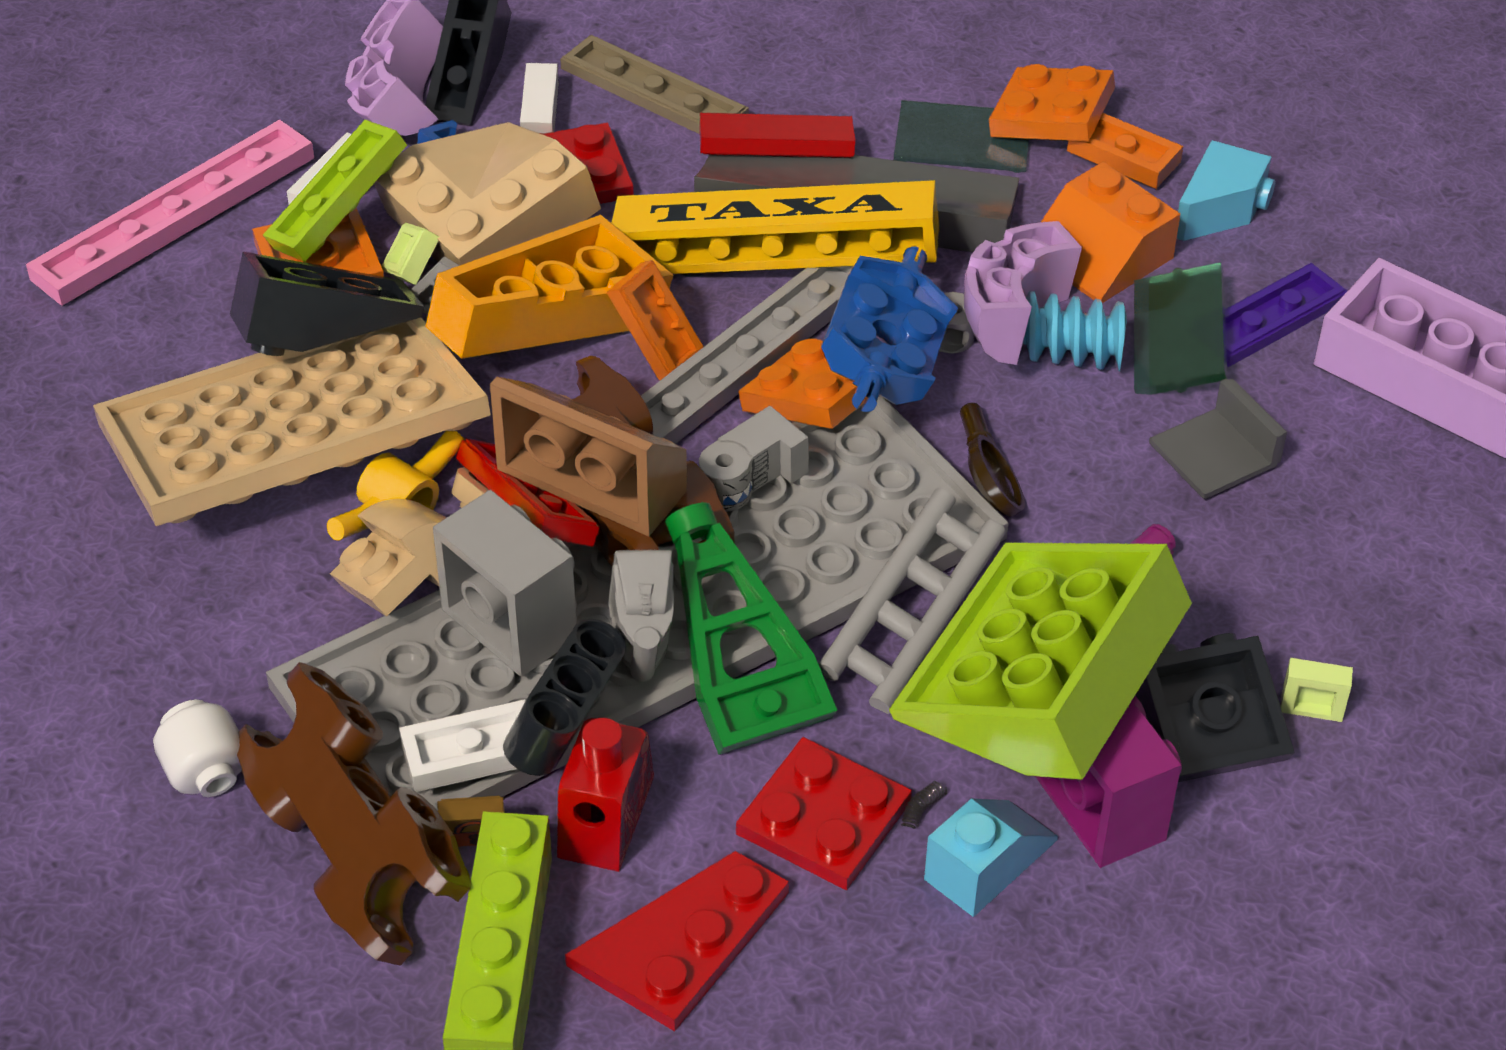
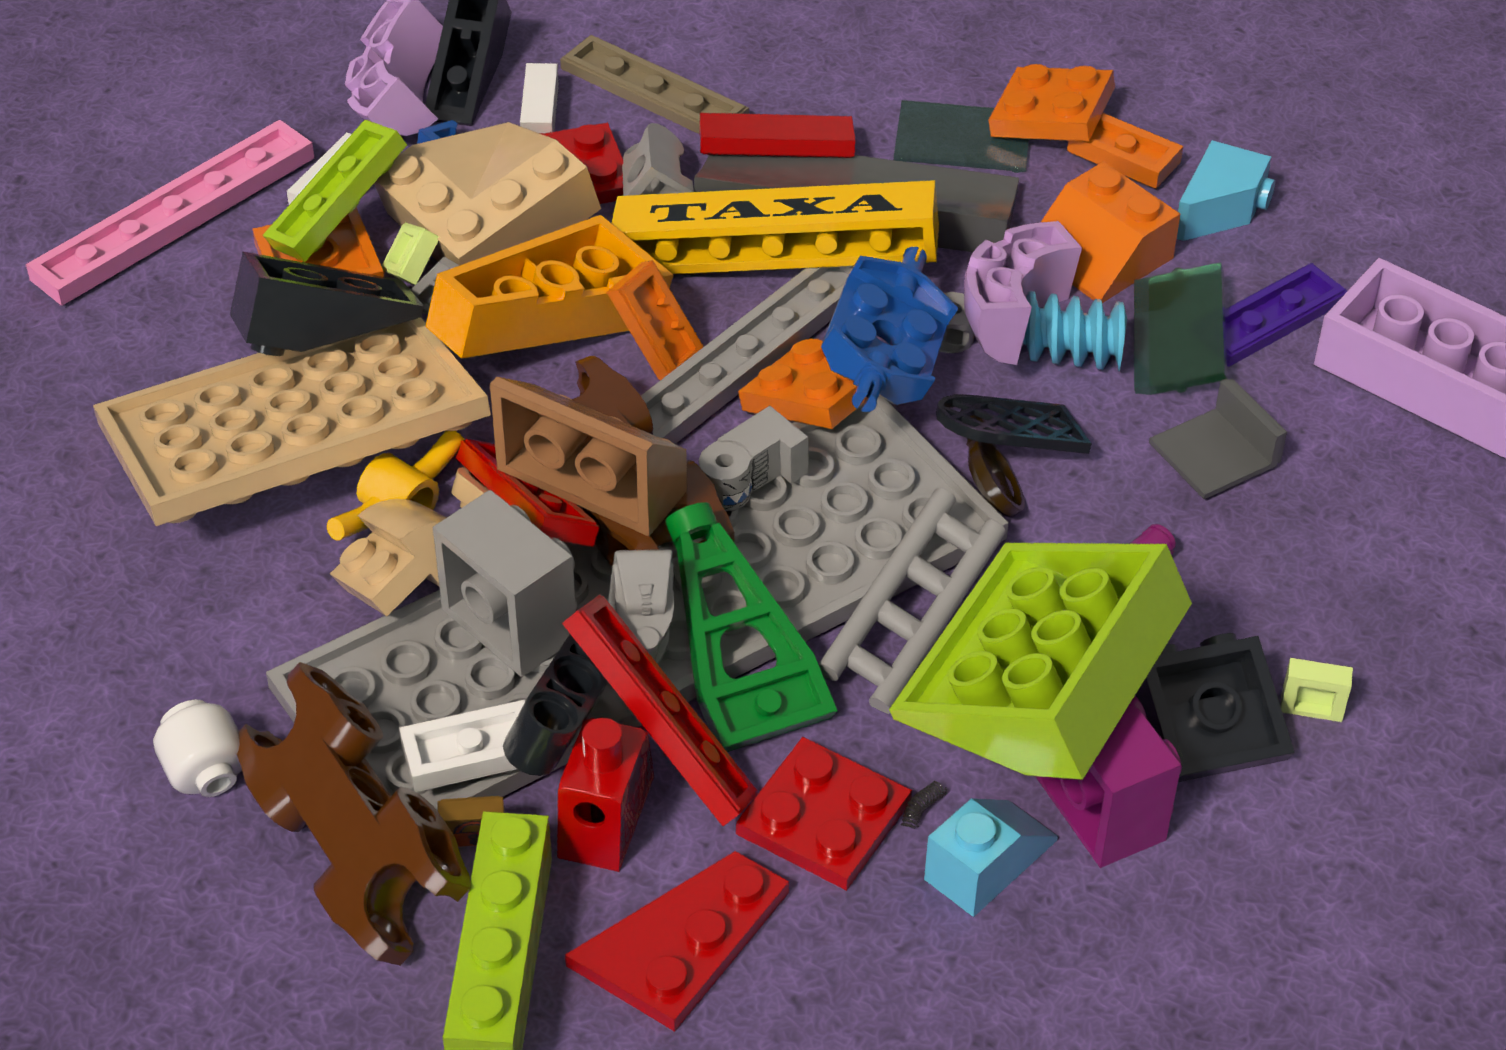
none -> red tile [562,594,758,826]
none -> light grey leg [622,123,694,196]
none -> black window [936,394,1092,454]

